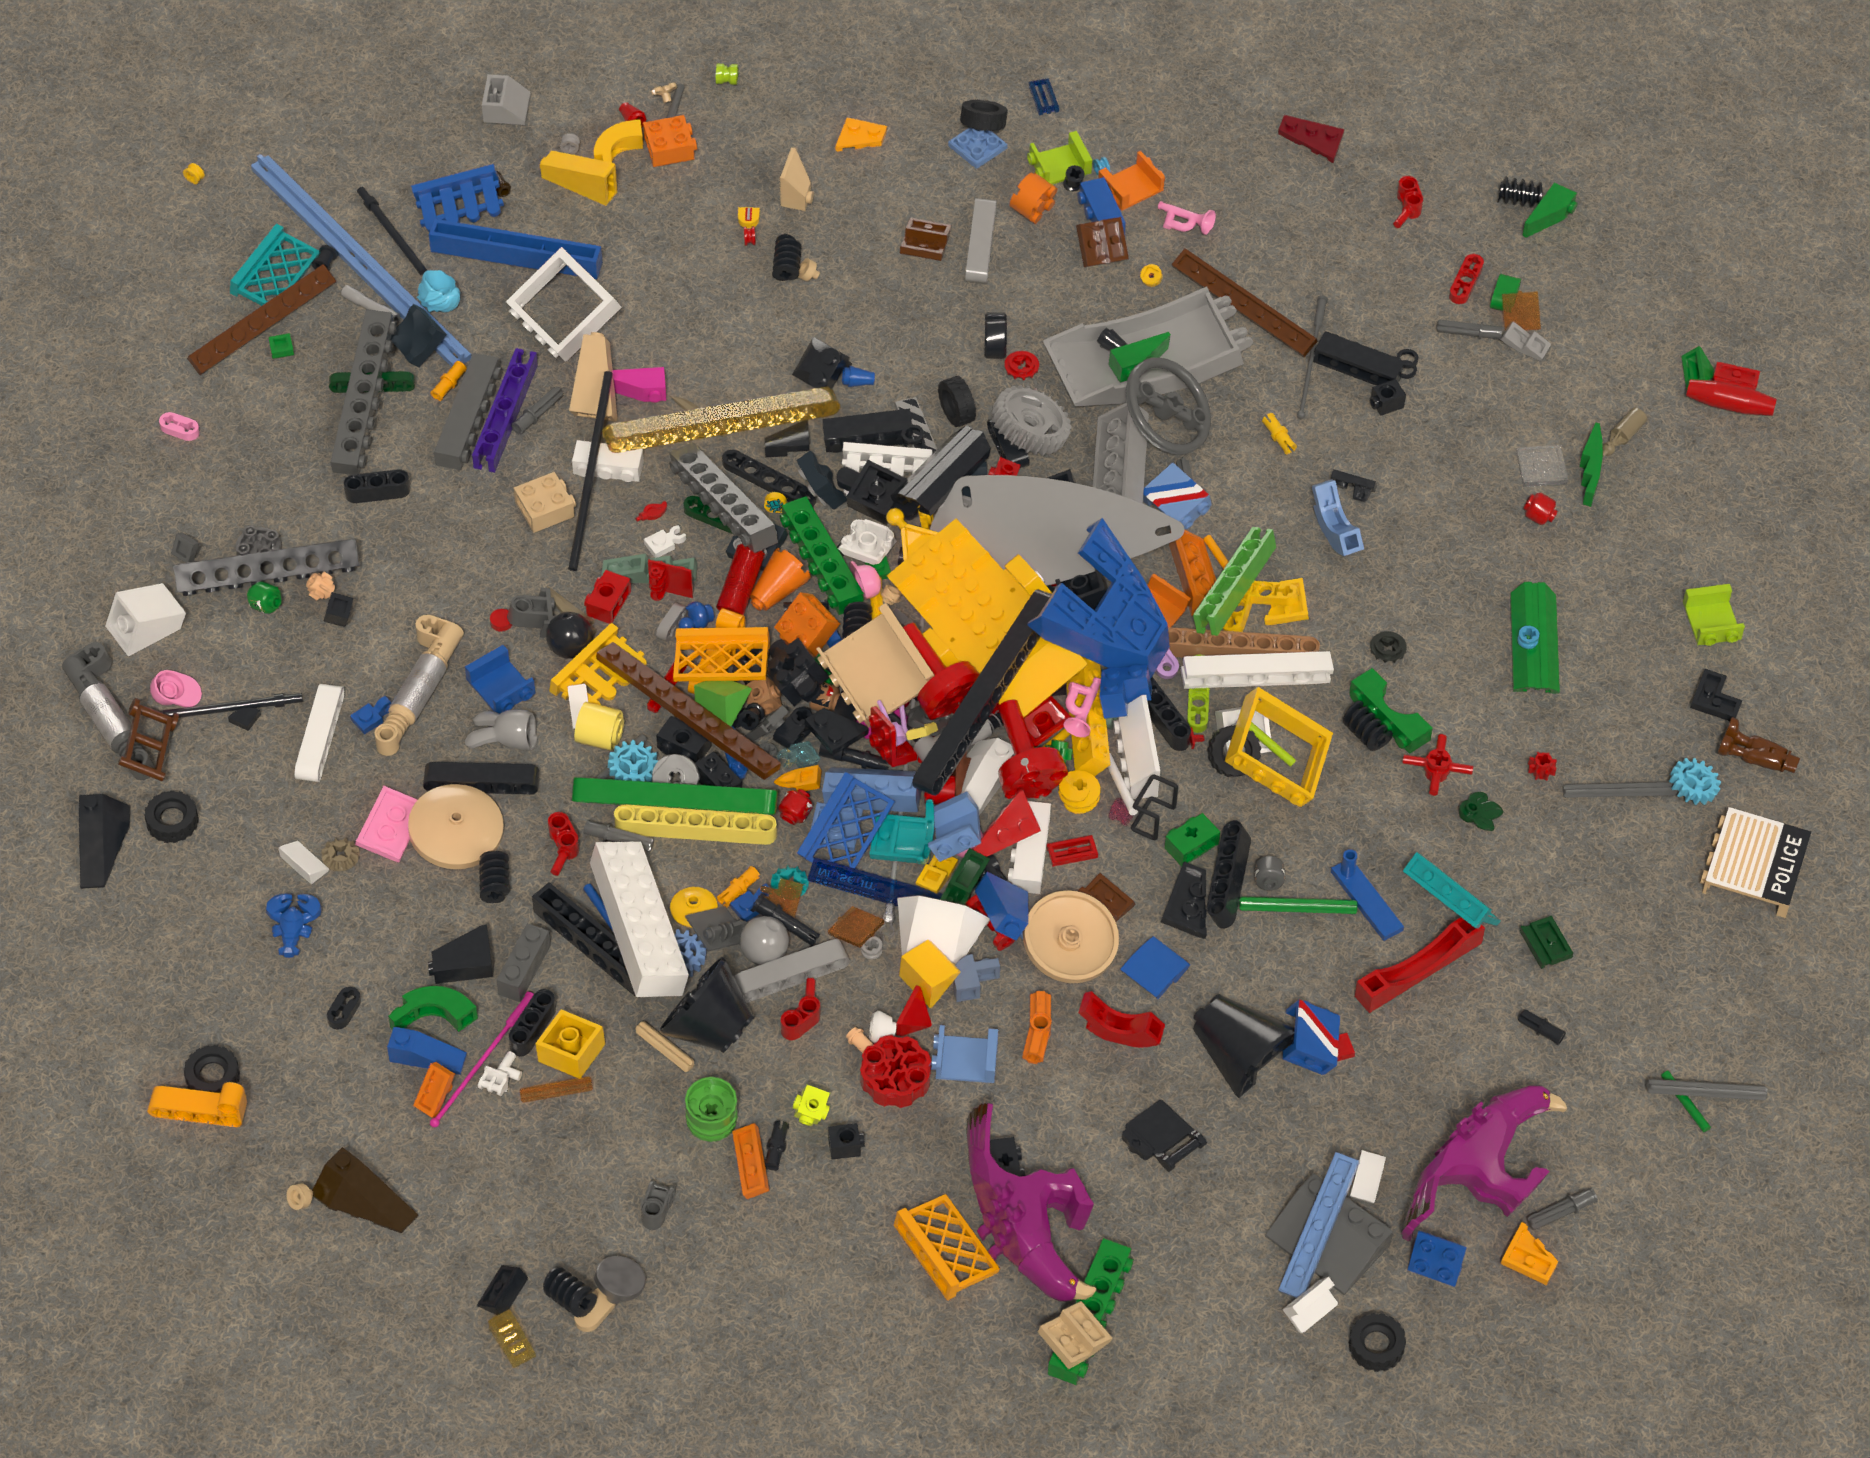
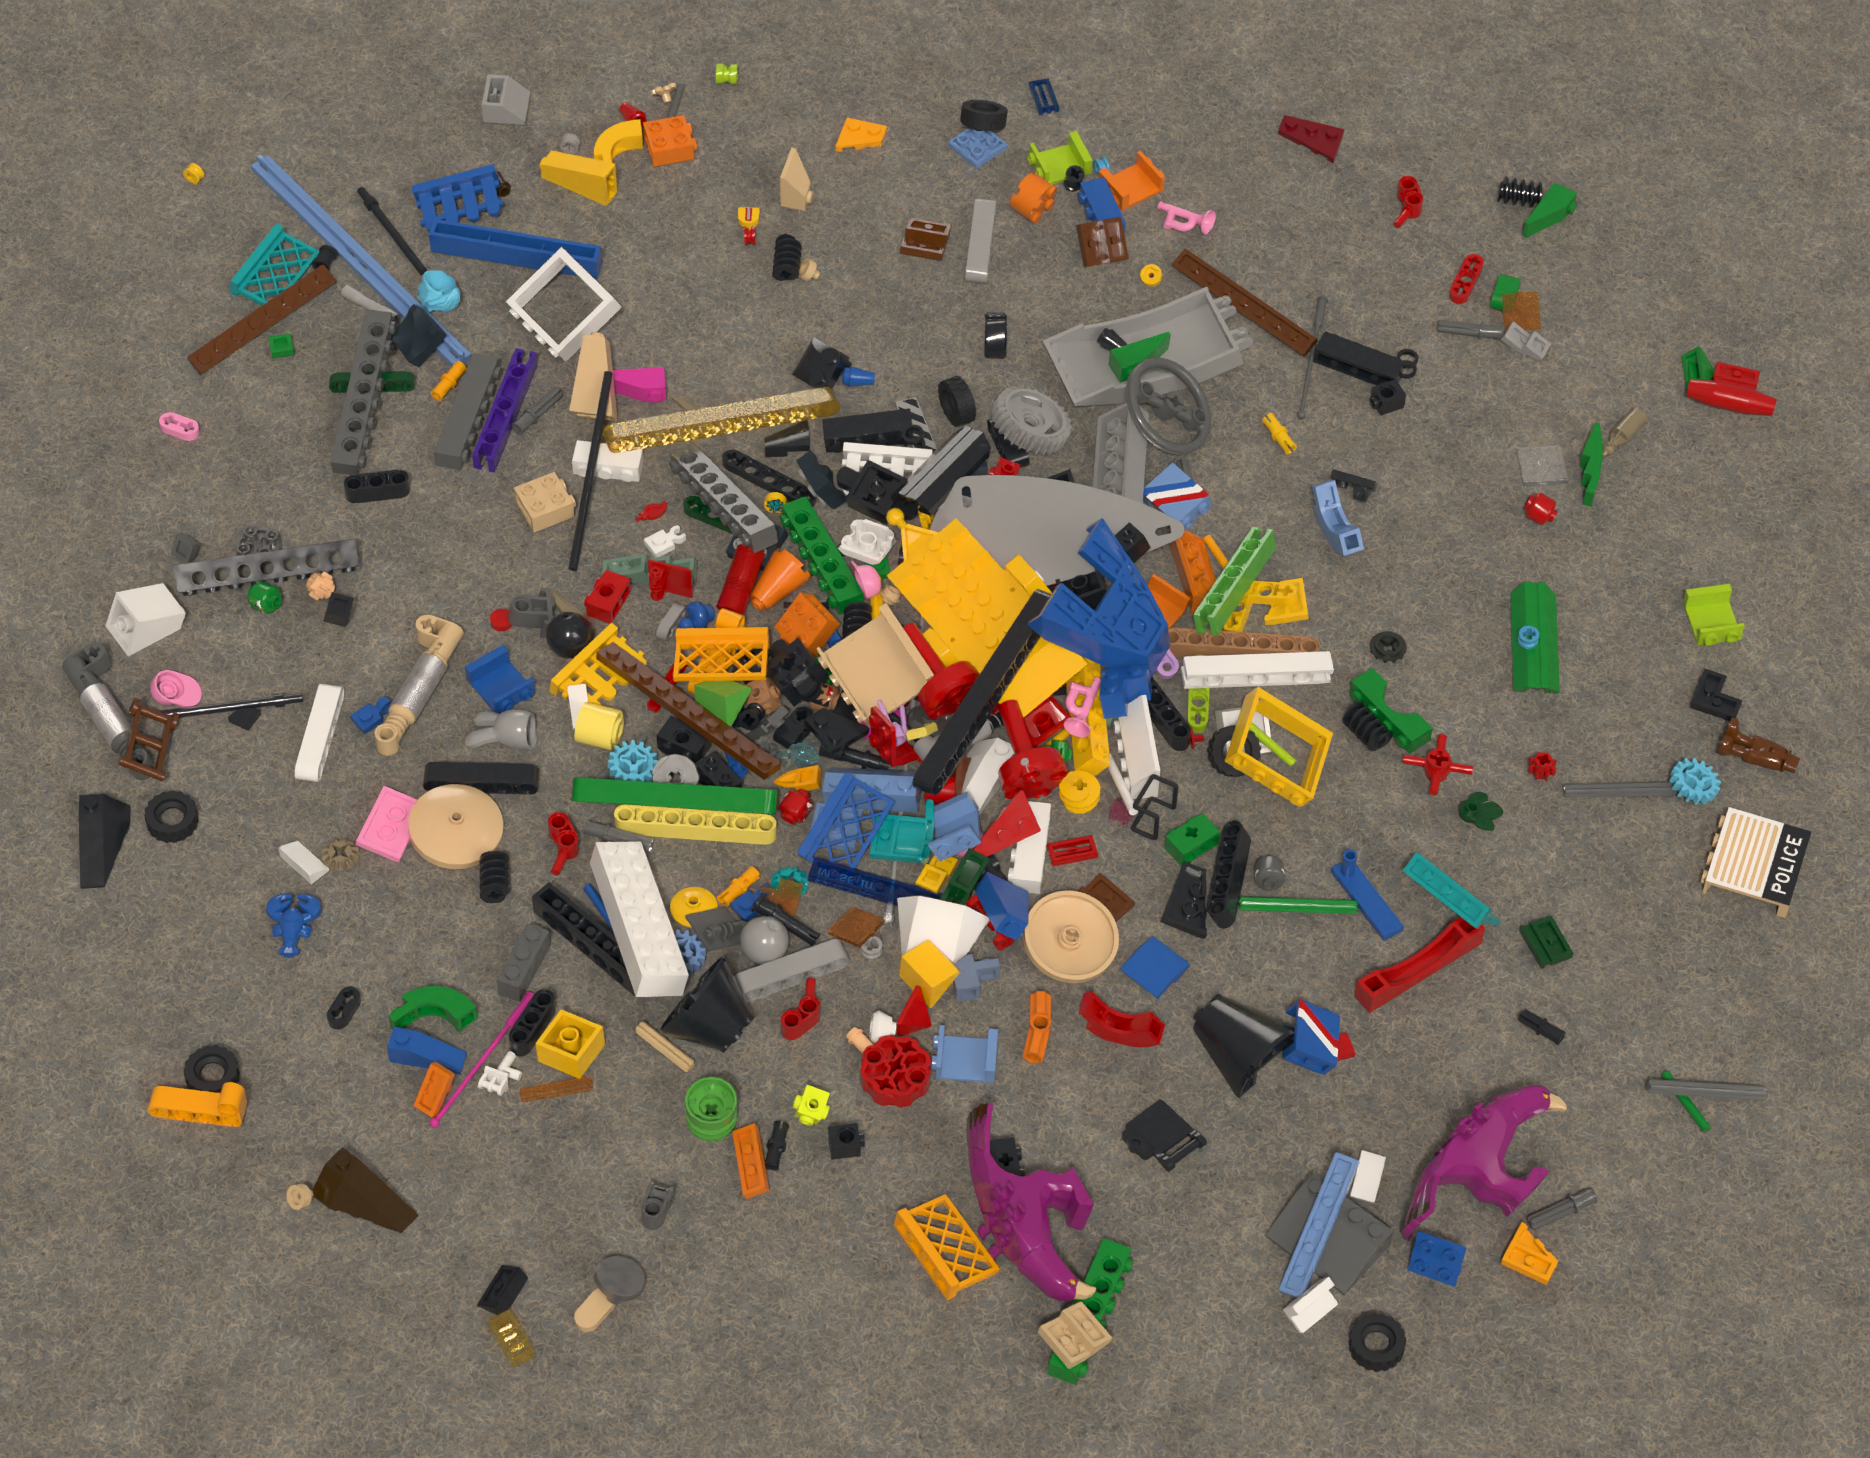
black slope [428,924,493,984] -> none
black piece [543,1266,597,1318] -> none
red gear [1004,351,1039,381] -> none
none -> black brick [1115,522,1151,563]

